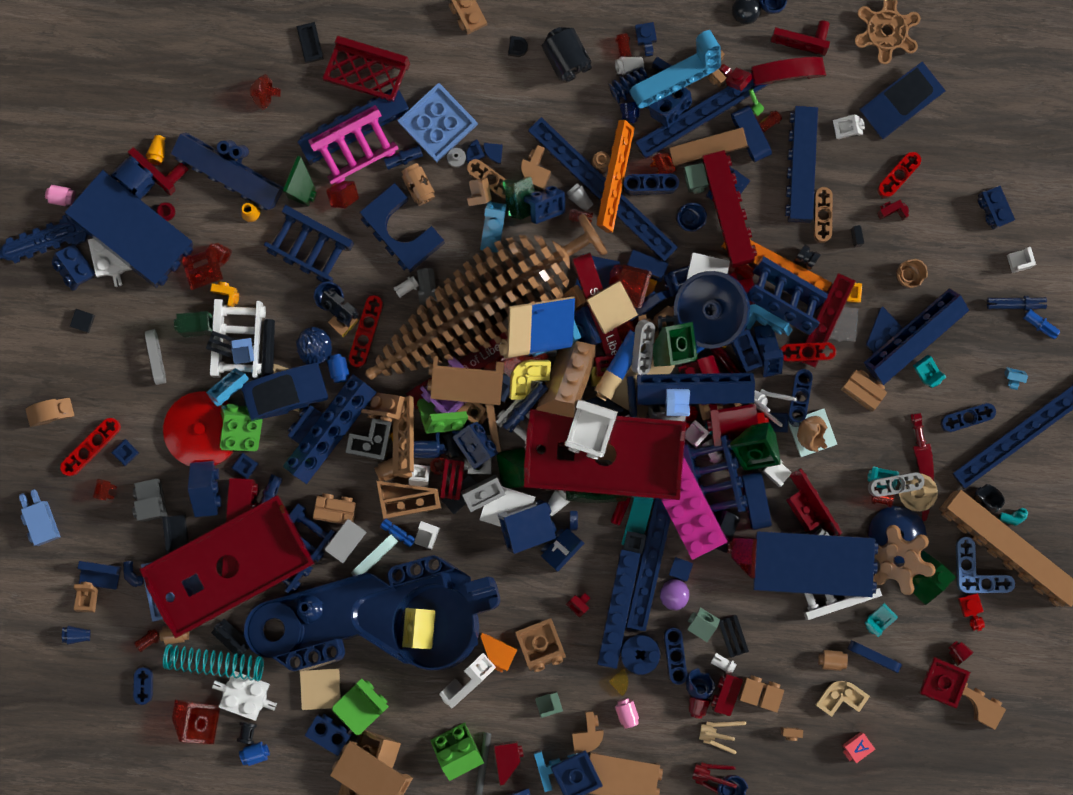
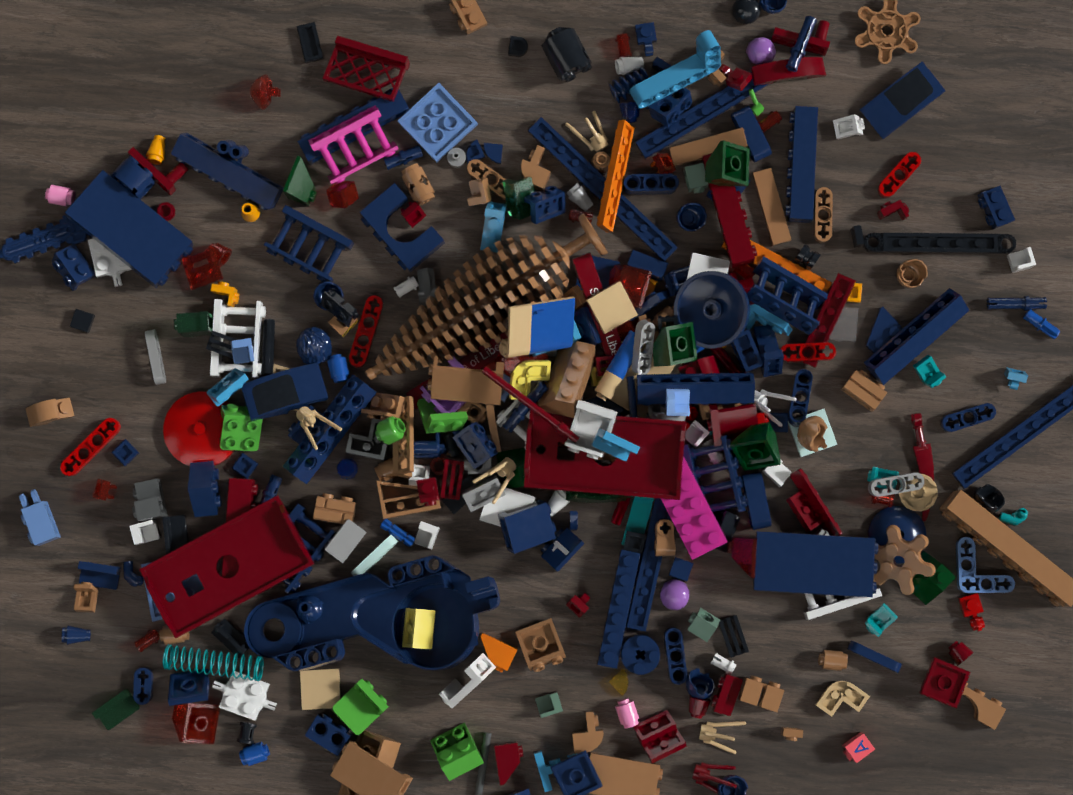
none -> clear green panel [92,689,140,730]
none -> white panel [129,520,160,545]
none -> dark blue plate [168,669,210,706]
none -> tan plant [296,406,342,450]
none -> clear blue hat [337,458,358,480]
none -> bright green head [375,416,406,445]
none -> dark red tile [401,202,427,228]
none -> dark red bracket [416,477,440,507]
none -> tan plant [472,457,516,504]
none -> dark red bar [481,366,580,443]
none -> tan plant [565,111,609,153]
none -> dark azure bracket [592,428,640,461]
none -> dark red slope [633,710,687,763]
none -> medium nougat piece [654,519,676,556]
none -> dark green slope [705,140,750,187]
none -> medium lavender hair [746,37,776,65]
none -> medium nougat tile [752,168,791,246]
none -> dark blue pin [786,16,817,72]
none -> black plate [863,233,1017,254]

